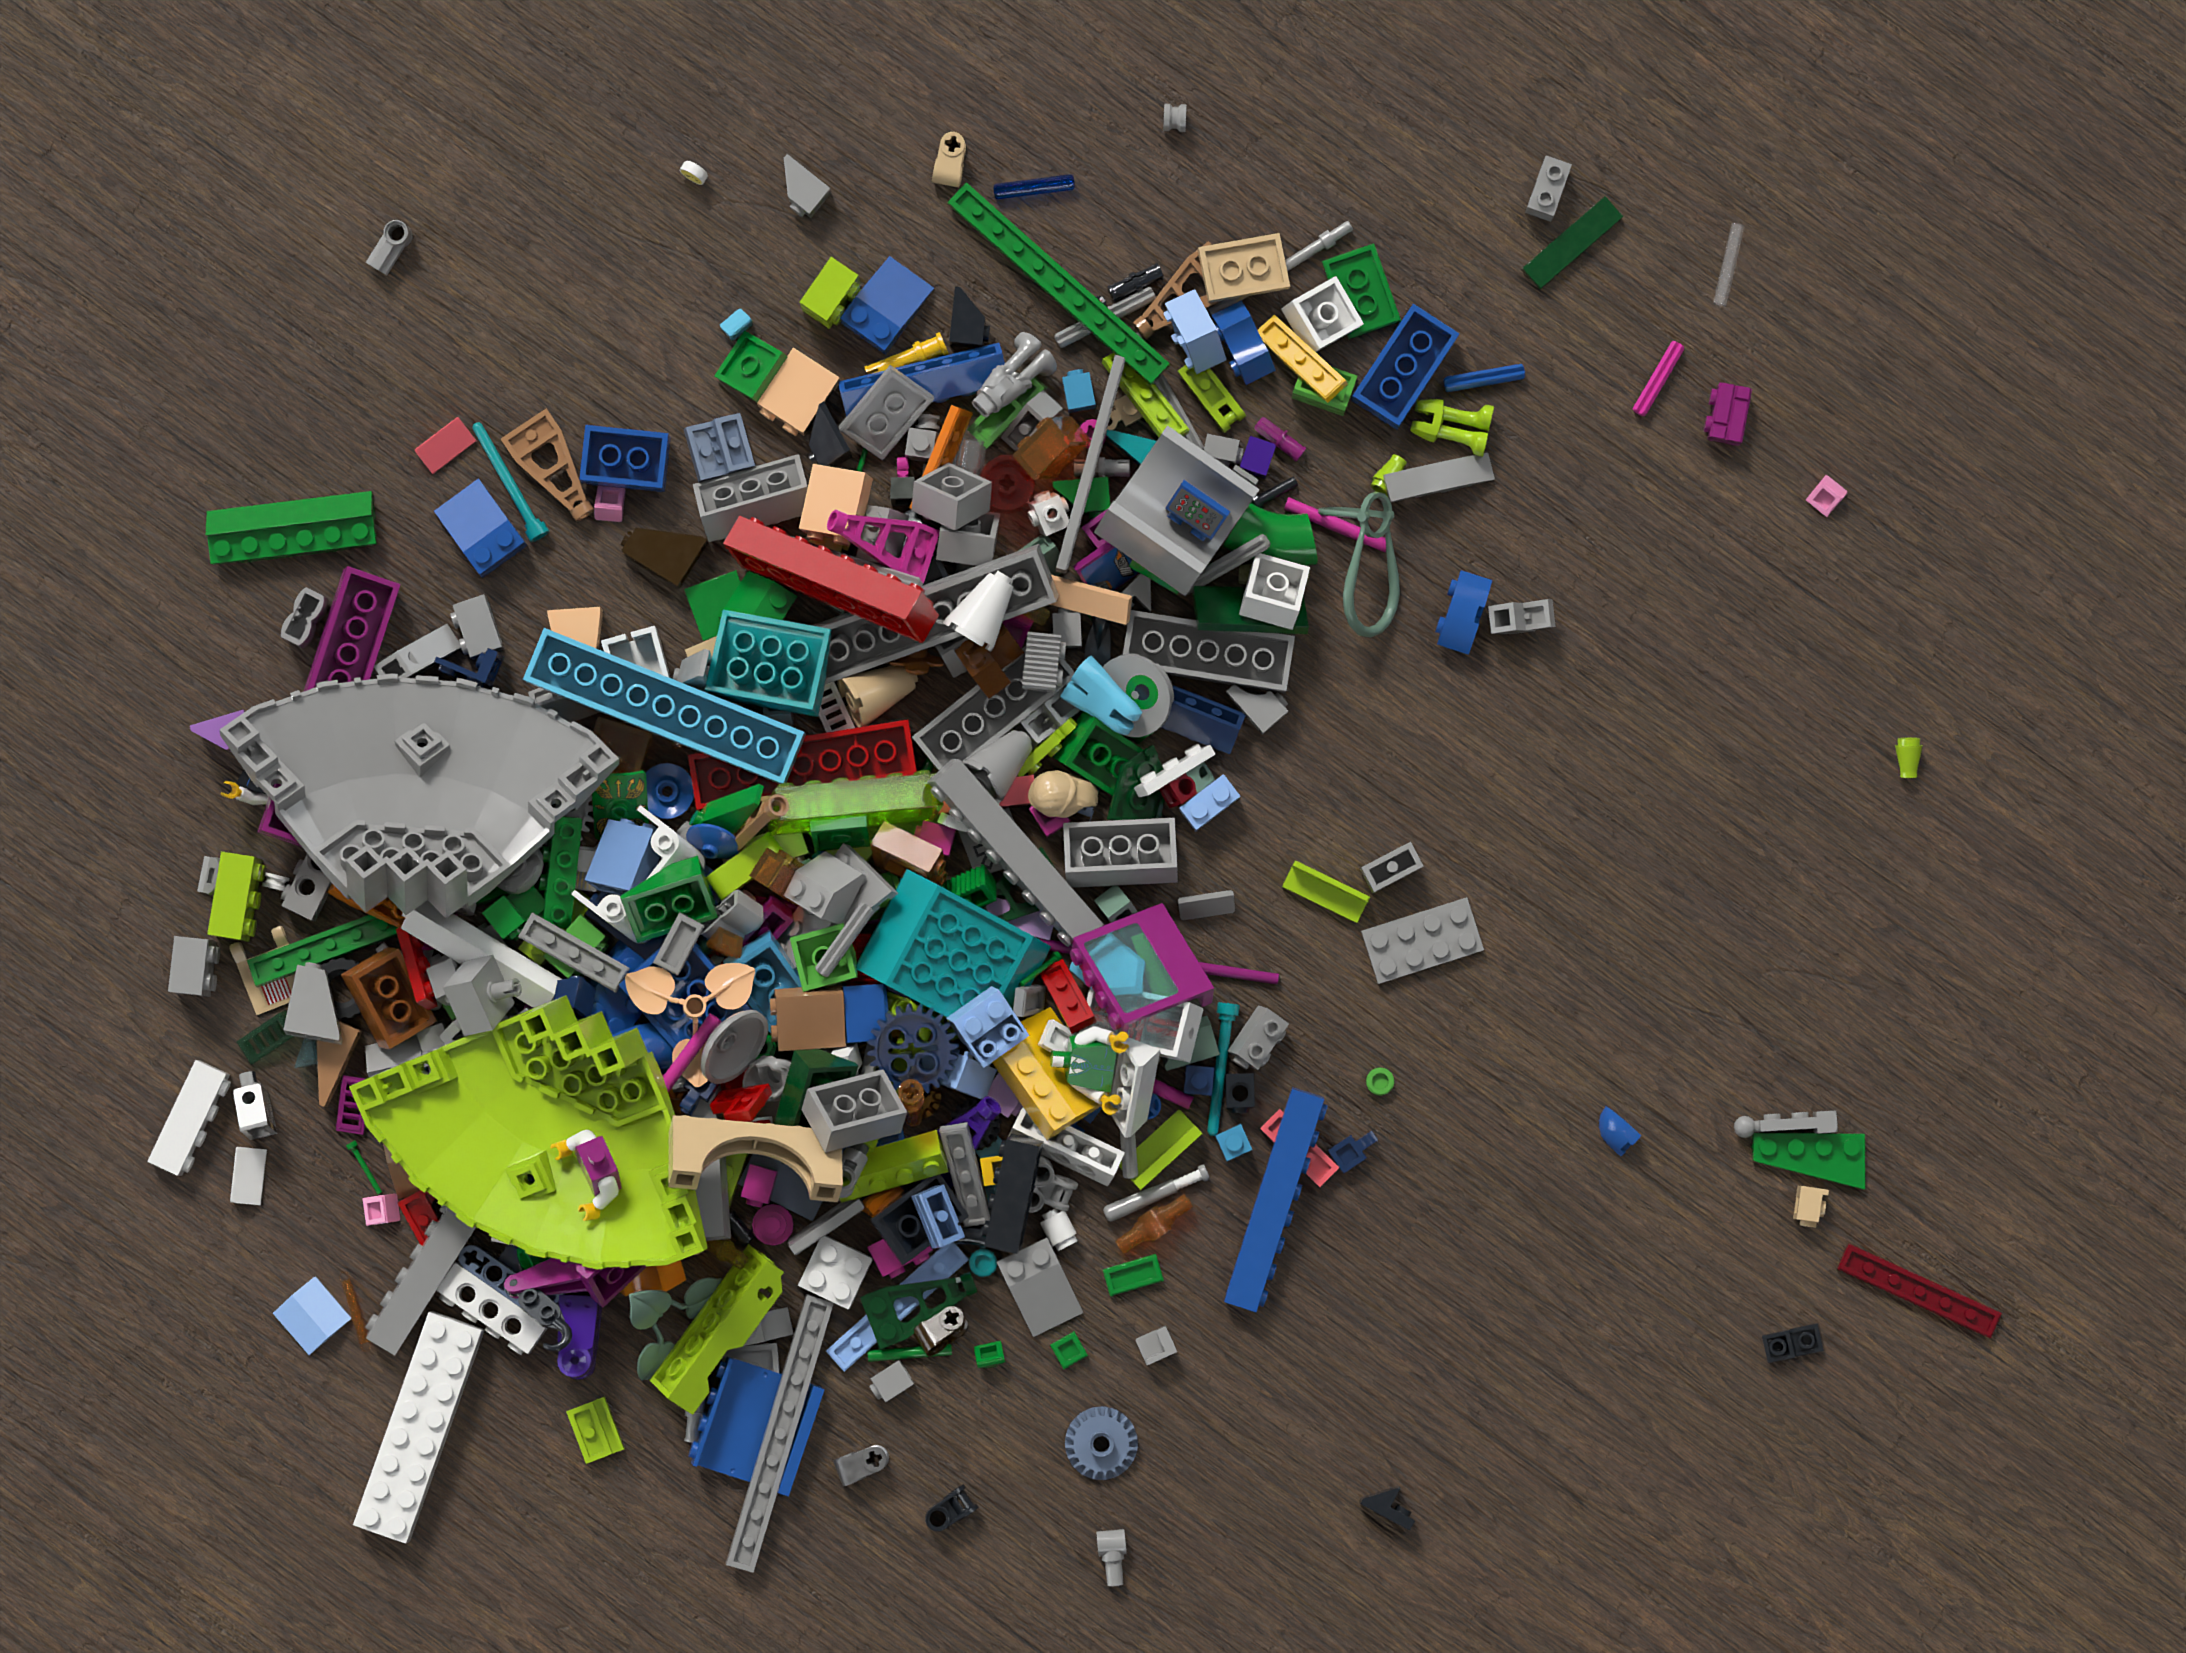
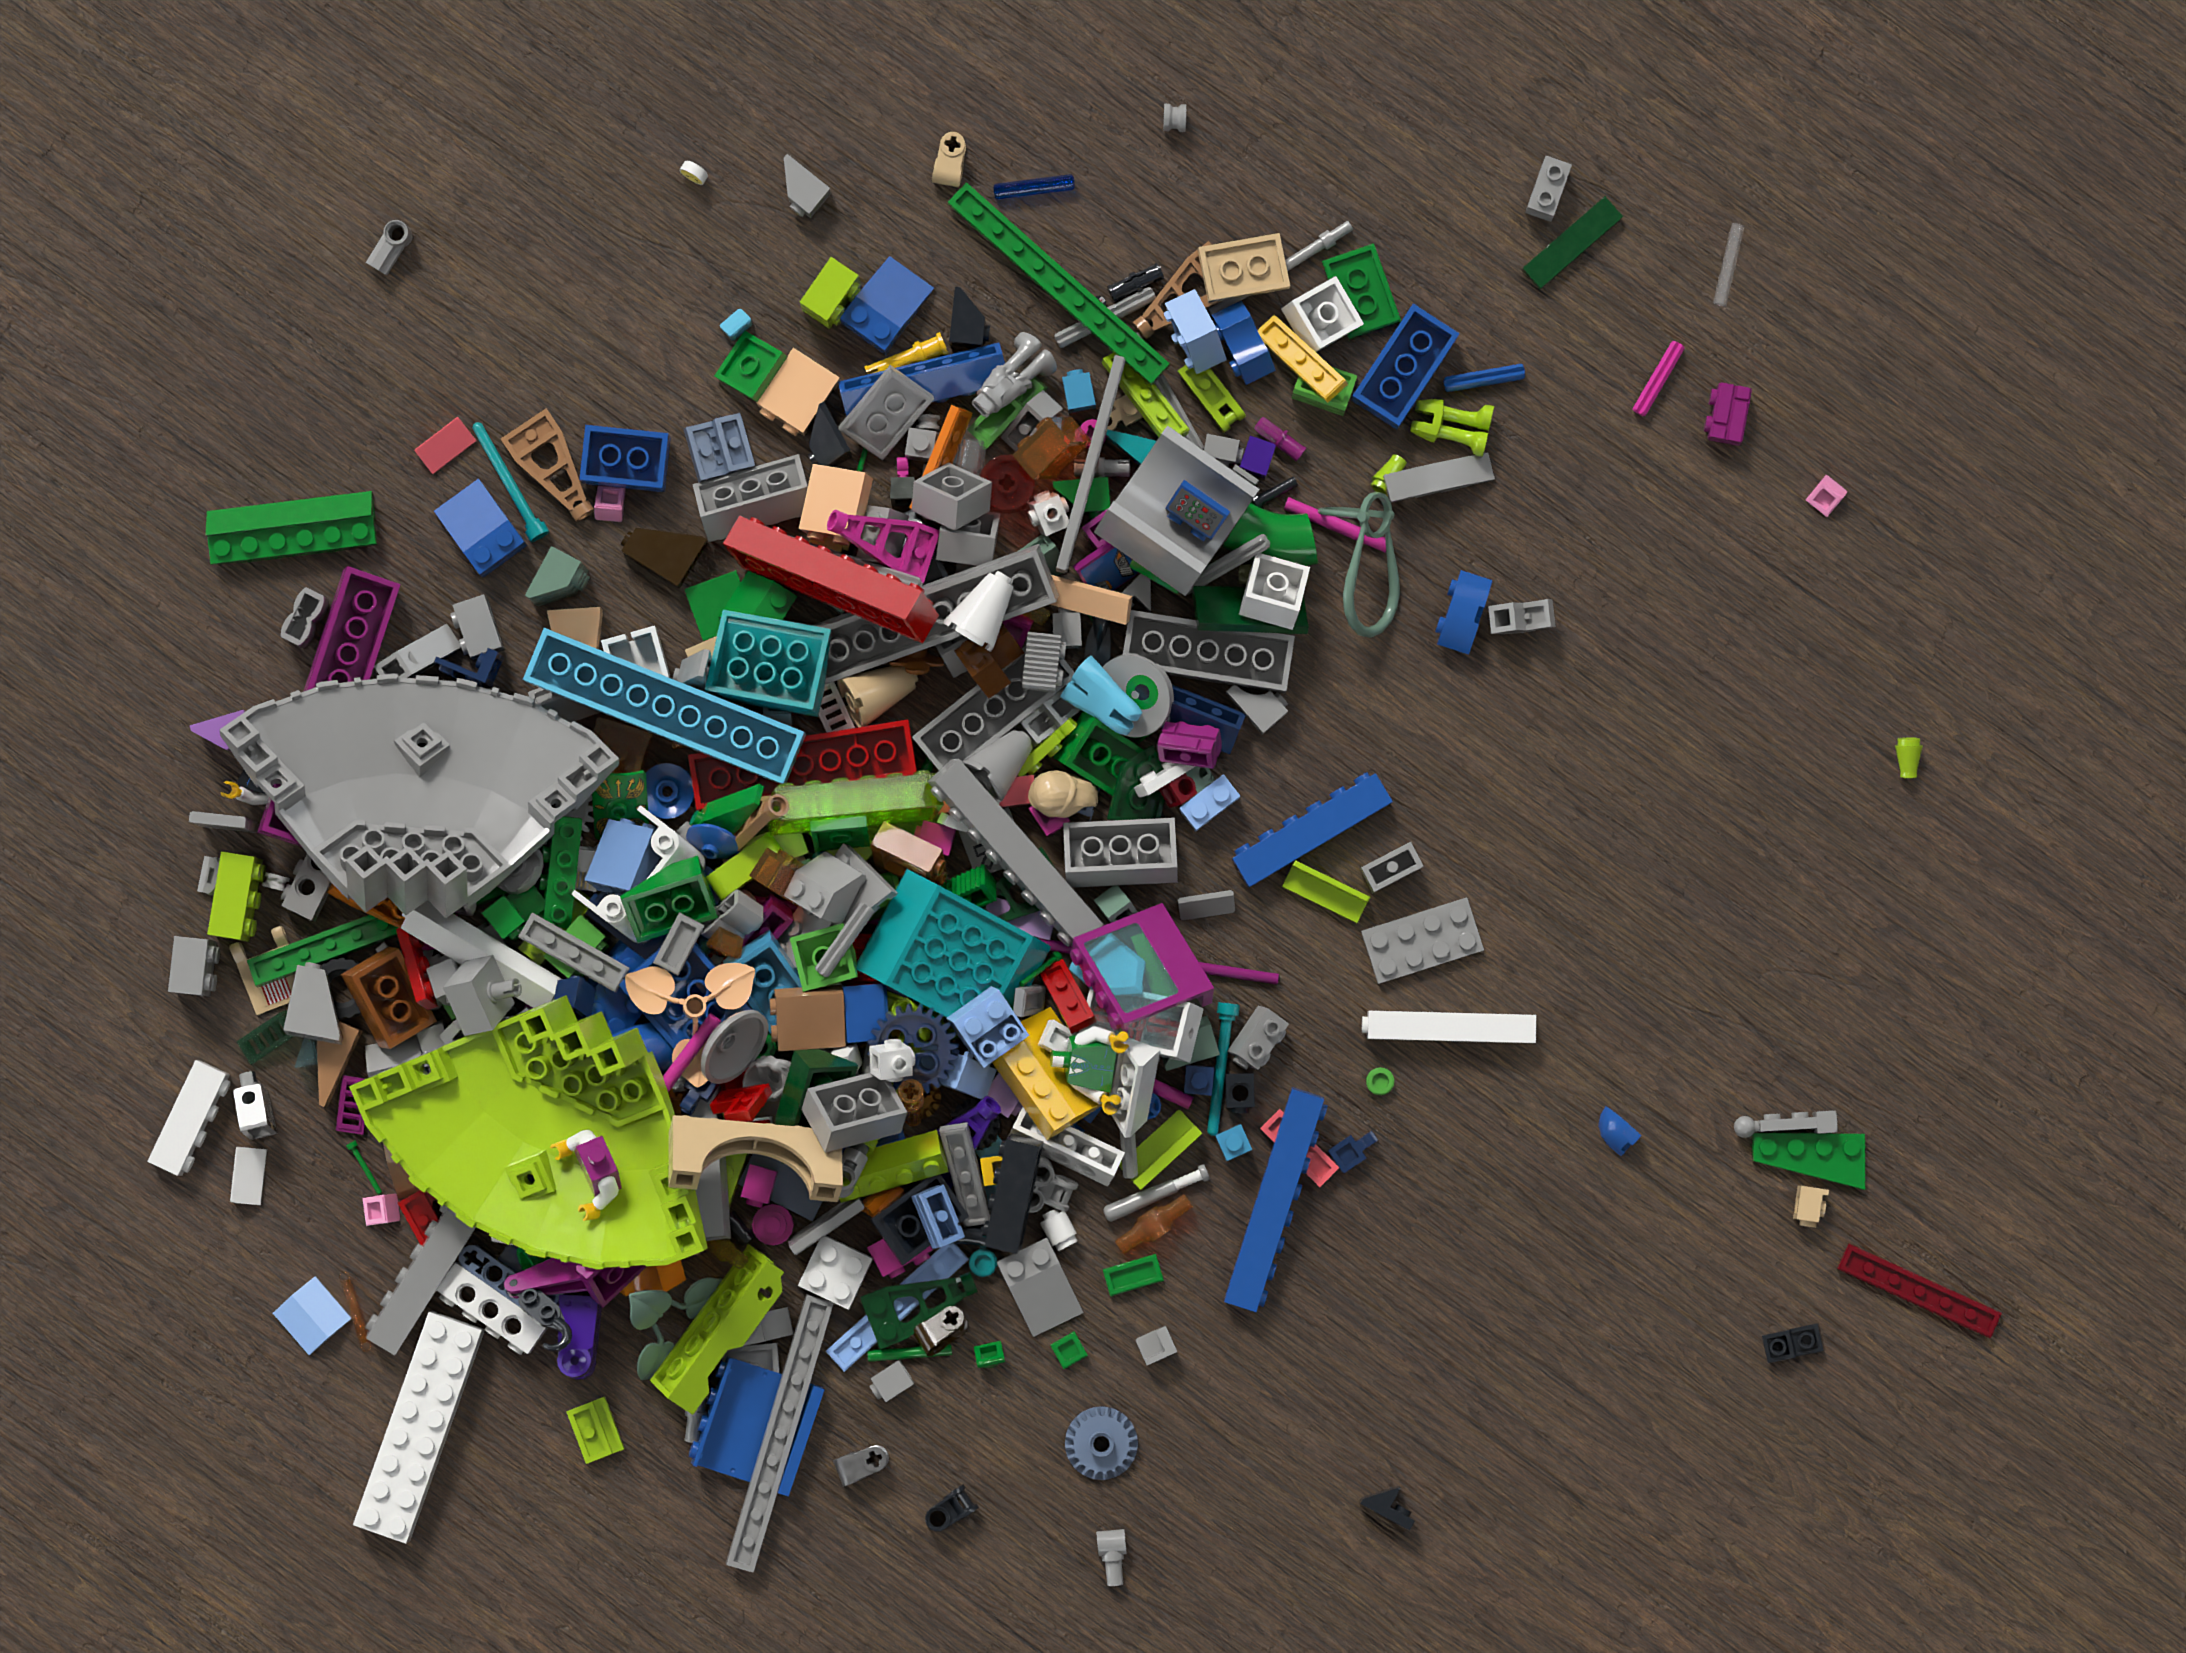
none -> light grey tile [189,811,259,833]
none -> sand green slope [525,546,590,606]
none -> white brick [869,1039,915,1082]
none -> magenta brick [1158,721,1222,769]
none -> blue brick [1231,772,1393,888]
none -> white brick [1362,1011,1536,1043]

